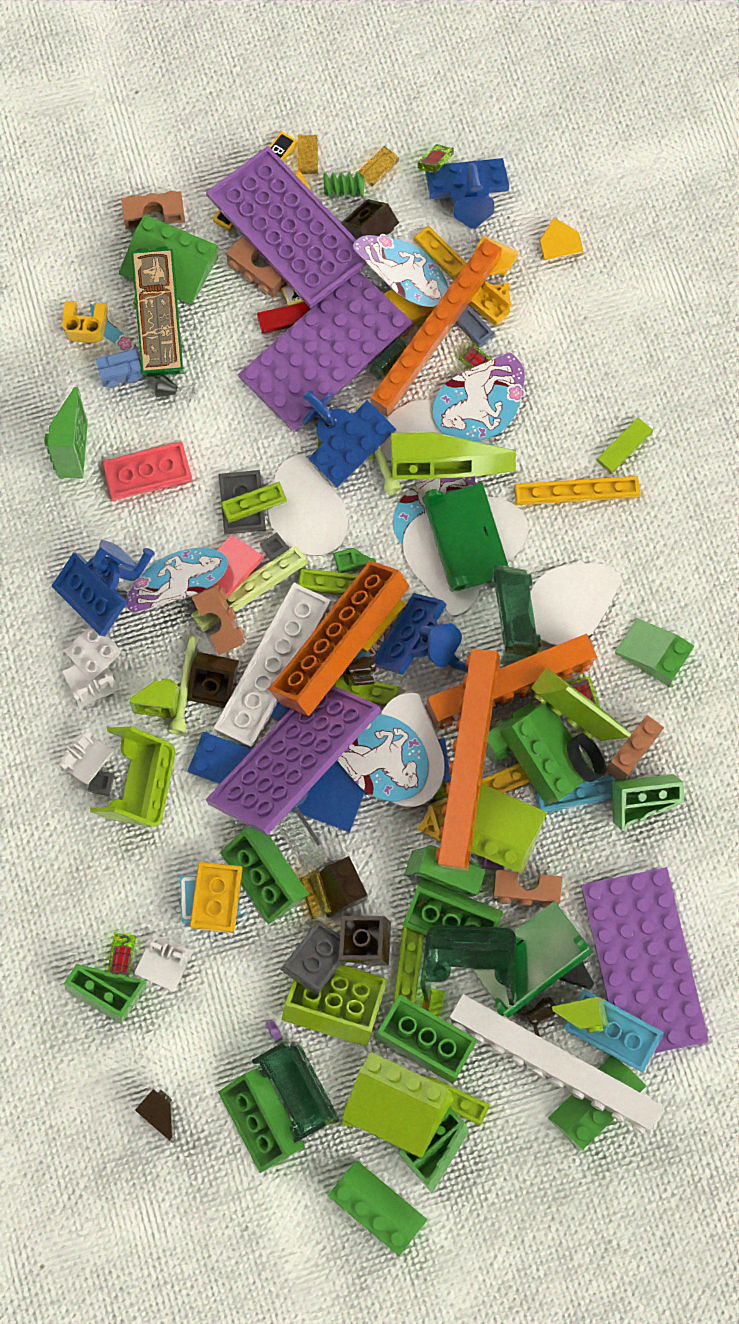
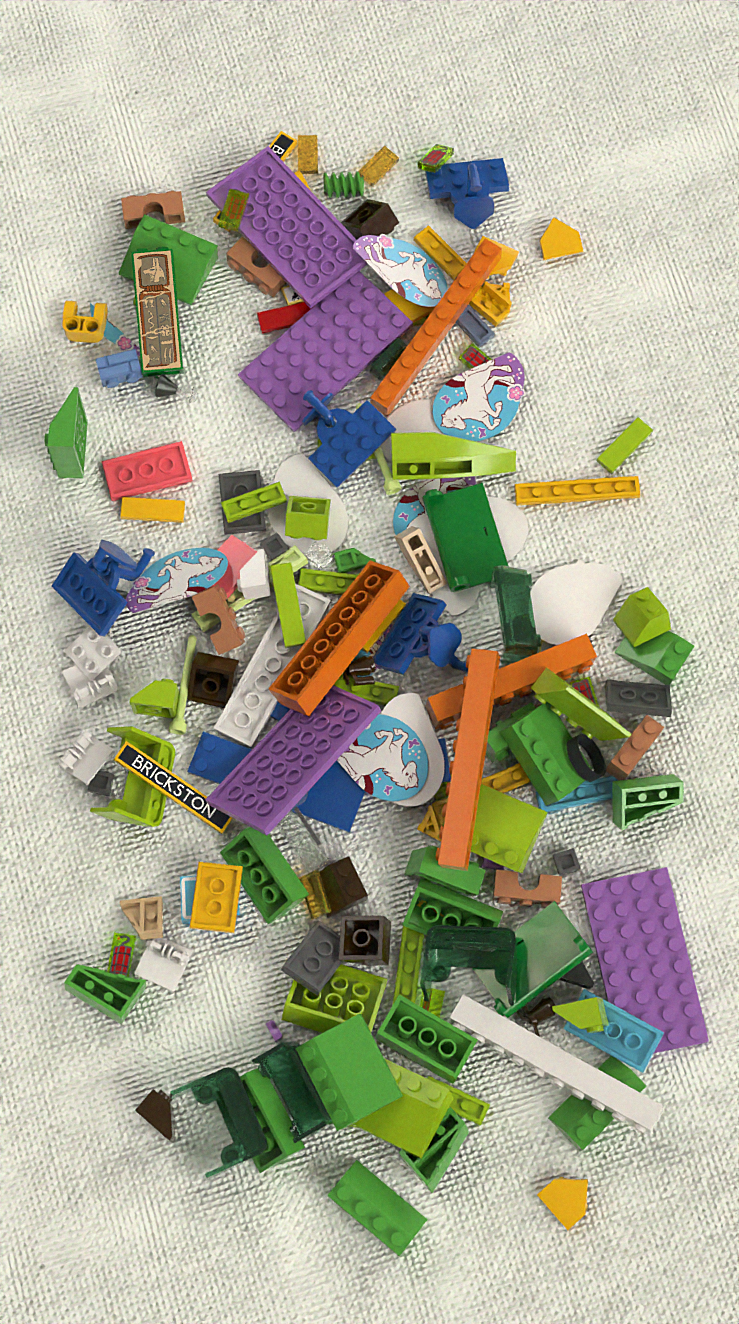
none -> tile [113,741,232,834]
none -> yellow tile [120,497,185,523]
none -> tan wing [120,896,163,940]
none -> clear green windscreen [169,1067,267,1181]
none -> clear neon green tile [218,189,249,232]
none -> white slope [237,549,270,600]
none -> lime tile [270,562,306,648]
none -> lime slope [285,496,331,540]
none -> bright green slope [296,1014,403,1131]
none -> clear tile [305,541,335,570]
none -> tan slope [394,526,447,594]
none -> yellow slope [537,1177,588,1230]
none -> dark grey plate [552,848,581,876]
none -> dark grey tile [605,680,672,717]
none -> lime slope [613,587,671,647]

